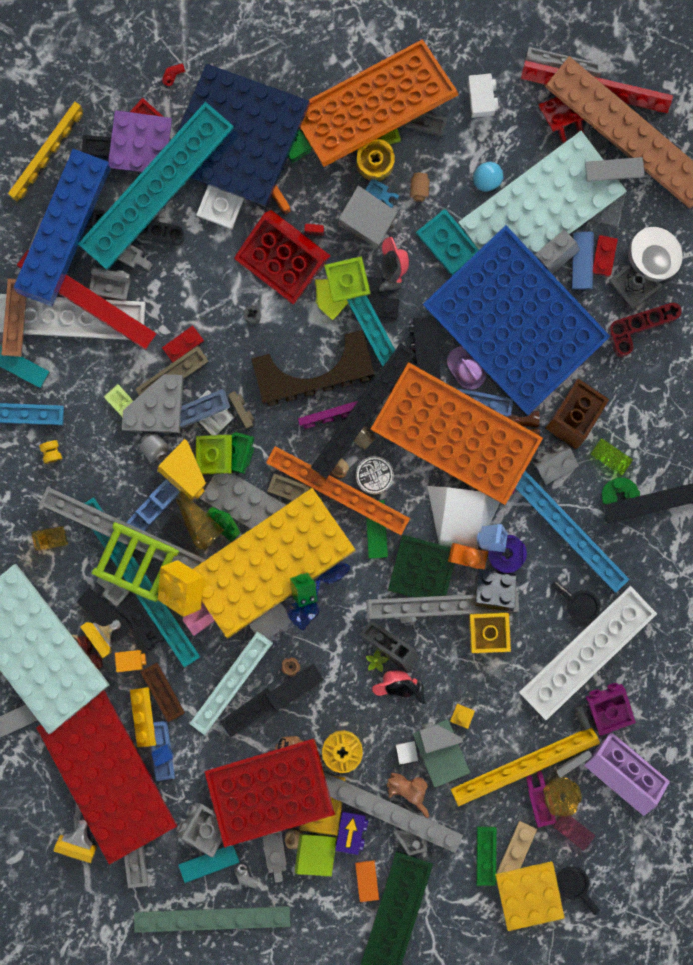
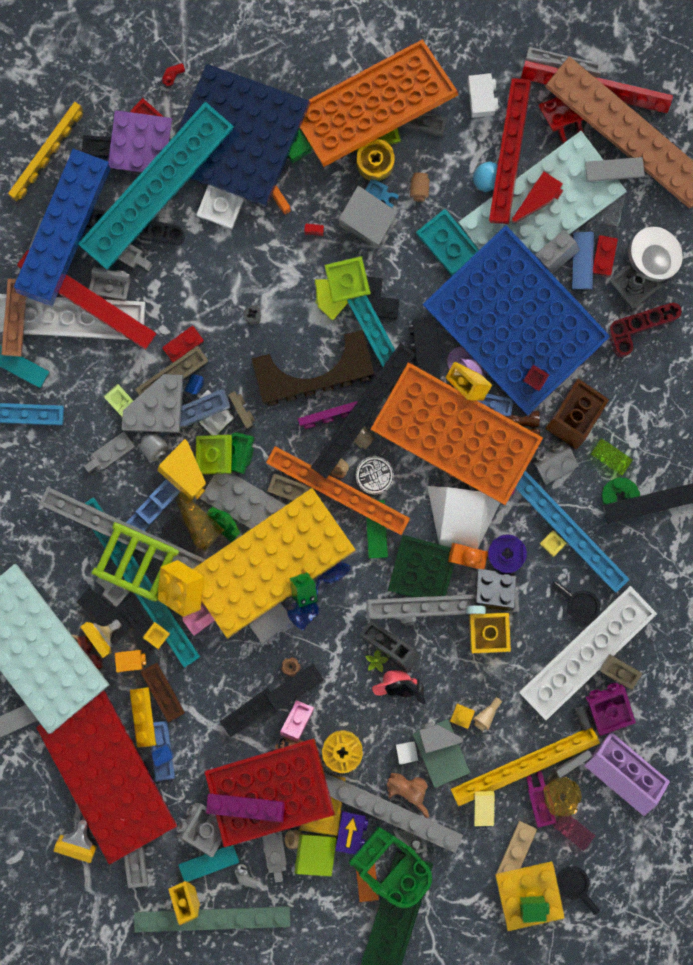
clear yellow slope [31,526,68,552] -> none
yellow wheel [39,440,63,464] -> none
light aqua tile [190,631,273,735] -> none
red slope [234,210,331,305] -> none
hair [378,237,409,292] -> none
green tile [476,826,497,886] -> none
light blue slope [477,524,508,552] -> none
none -> light grey hinge [84,432,135,473]
none -> yellow plate [143,622,170,649]
none -> yellow slope [168,881,200,925]
none -> blue slope [185,374,205,397]
none -> magenta plate [206,794,285,822]
none -> bright pink plate [280,700,314,742]
none -> green slope [349,826,432,908]
none -> yellow slope [445,362,492,401]
none -> light aqua tile [466,606,486,615]
none -> tan cone [473,697,502,731]
none -> light yellow tile [474,791,495,826]
none -> red plate [489,78,531,224]
none -> red slope [512,171,564,224]
none -> green brick [520,896,550,923]
none -> dark red plate [522,365,549,391]
none -> light yellow tile [540,530,567,557]
none -> dark tan plate [599,654,642,690]

